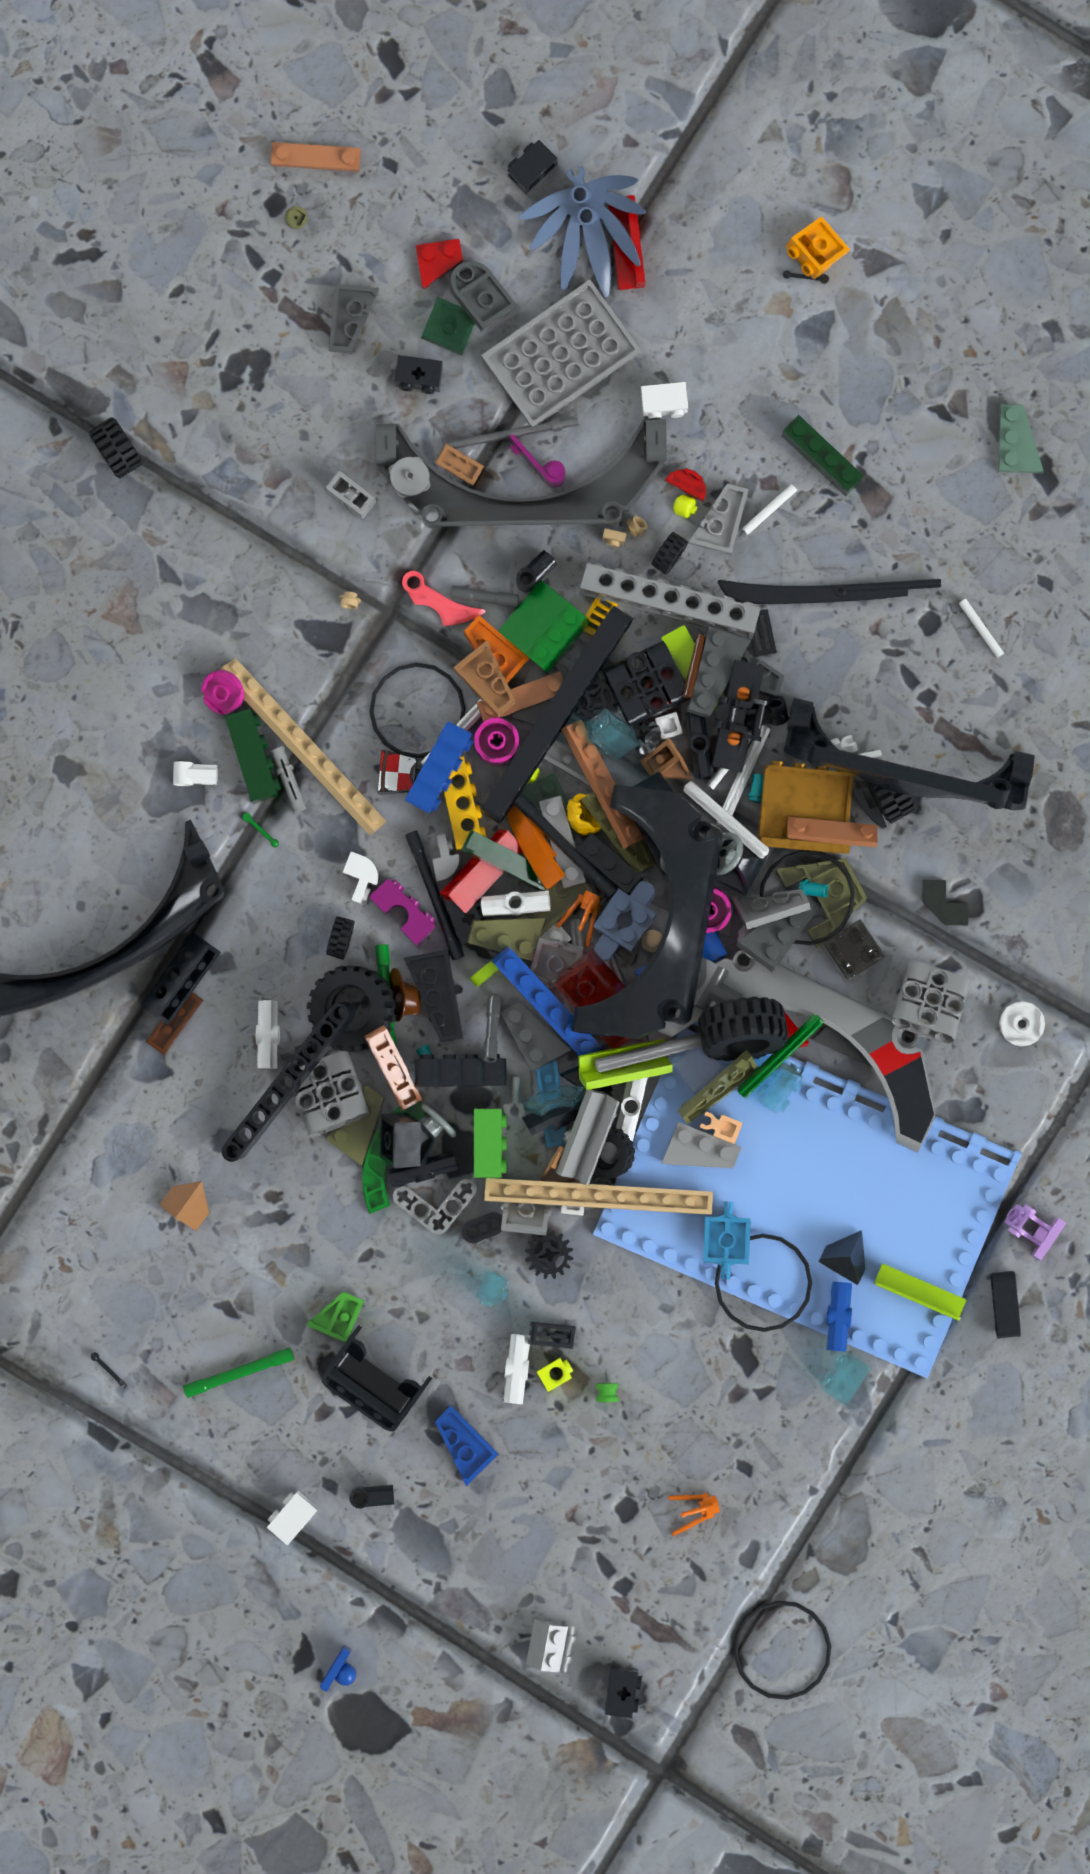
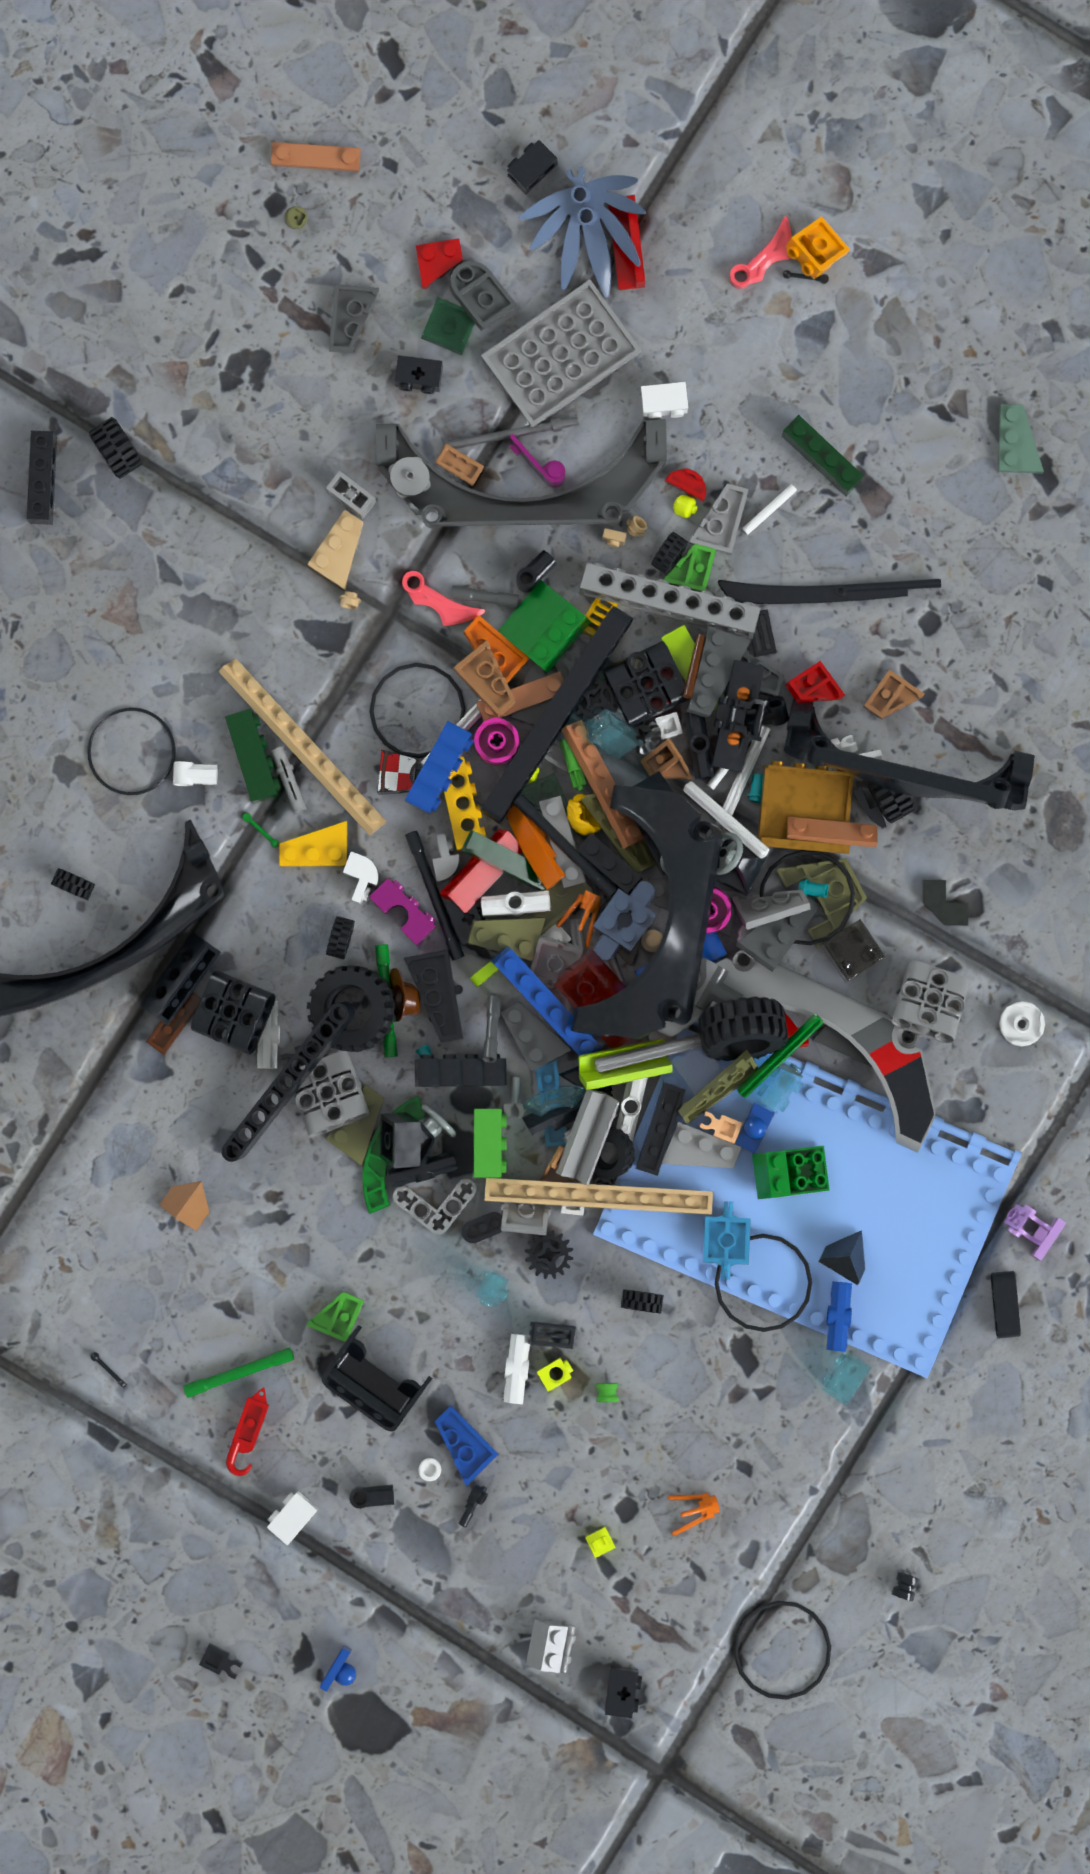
dark pink tile [201,670,244,715] -> none
plate [364,1025,422,1111] -> none
lime panel [873,1263,966,1321] -> none
white bar [959,599,1004,658] -> none
none -> black brick [26,431,57,525]
none -> black tyre [51,868,95,901]
none -> black piece [87,708,176,795]
none -> black connector [191,970,276,1055]
none -> black plate [199,1643,243,1679]
none -> red plate [226,1387,270,1476]
none -> yellow wing [279,821,347,867]
none -> tan wing [307,510,364,590]
none -> white tile [418,1458,441,1481]
none -> black plate [459,1485,488,1528]
none -> bright green piece [559,739,587,792]
none -> neon yellow tile [585,1527,616,1558]
none -> black tyre [621,1289,664,1314]
none -> black plate [635,1082,686,1176]
none -> bright green wing [664,544,716,592]
none -> coral piece [729,216,792,289]
none -> blue tile [735,1103,775,1154]
none -> green slope [752,1145,830,1199]
none -> red wing [785,661,845,703]
none -> medium nougat wing [863,669,924,720]
none -> black wheel [891,1572,920,1601]

